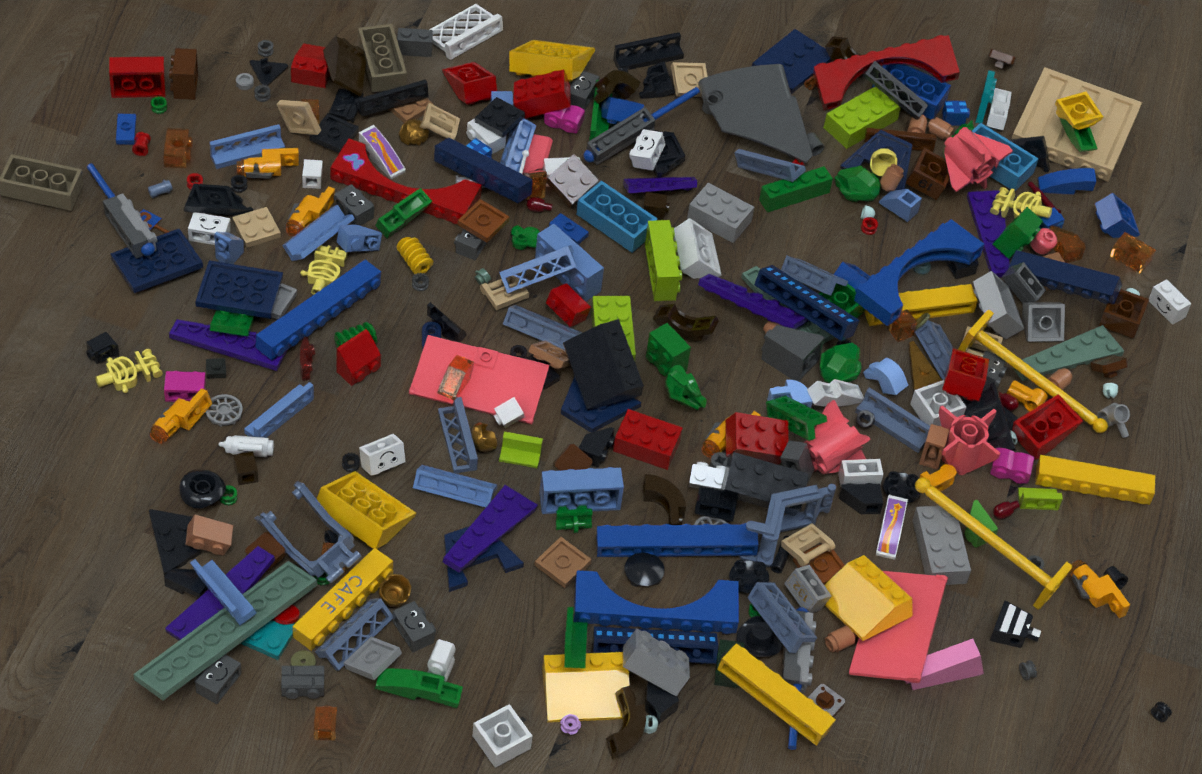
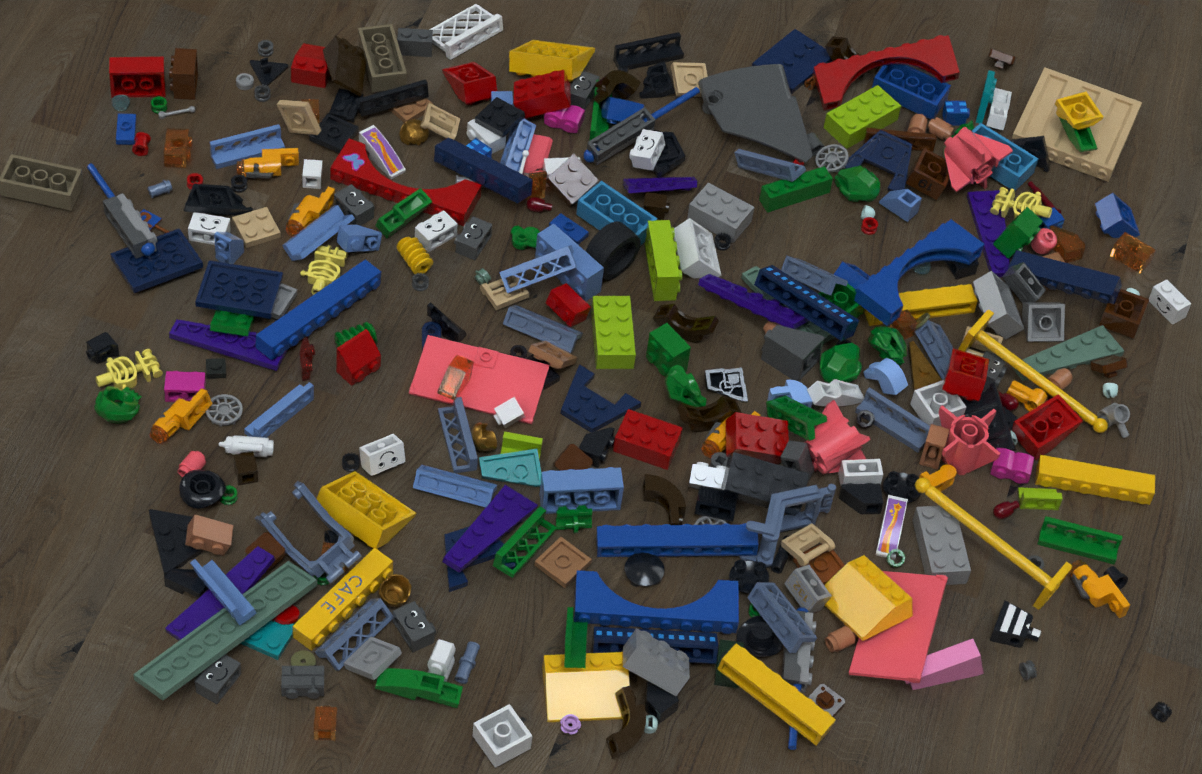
dark orange plate [458,199,510,243] -> none
black slope [563,319,644,411] -> none
black fence [863,61,928,120] -> none
light yellow hair [870,148,897,176] -> none
nougat brick [880,164,904,192] -> none
bright green slope [964,500,998,548] -> none
blue slope [1038,168,1096,195] -> none
none -> green helmet [94,386,142,424]
none -> clear light blue plate [112,95,130,111]
none -> light grey hinge [158,106,196,119]
none -> coral brick [177,451,206,478]
none -> white brick [415,210,458,252]
none -> sand blue pin [454,641,480,684]
none -> teal wing [479,449,542,487]
none -> green fence [493,506,557,578]
none -> black tyre [586,221,641,280]
none -> dark brown arch [677,396,742,432]
none -> slope [704,368,748,402]
none -> black bush [714,232,731,251]
none -> light grey wheel [815,144,849,173]
none -> green helmet [868,326,907,366]
none -> bush [887,549,905,568]
none -> green fence [1037,516,1123,565]

